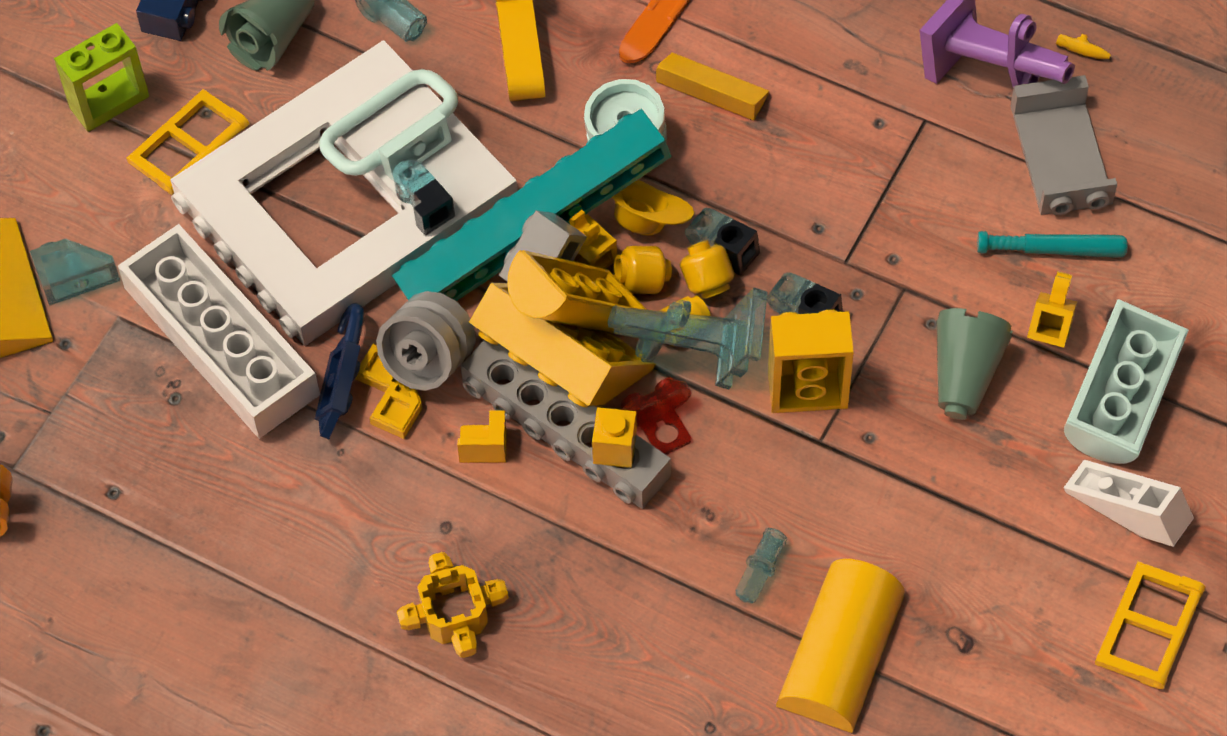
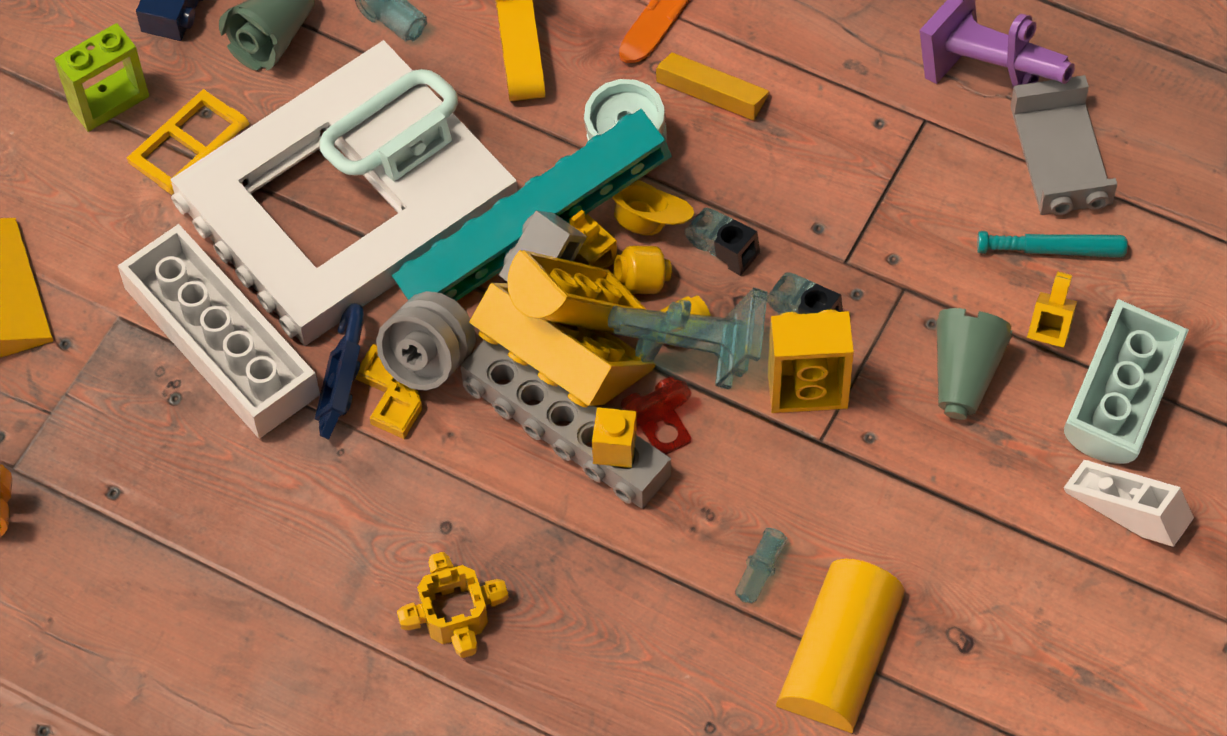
clear light blue slope [30,239,120,306] -> none
leg [393,160,455,236] -> none
yellow panel [457,410,507,463] -> none
yellow head [680,240,735,299] -> none
yellow helmet [1056,34,1111,59] -> none
yellow window [1095,561,1206,689] -> none

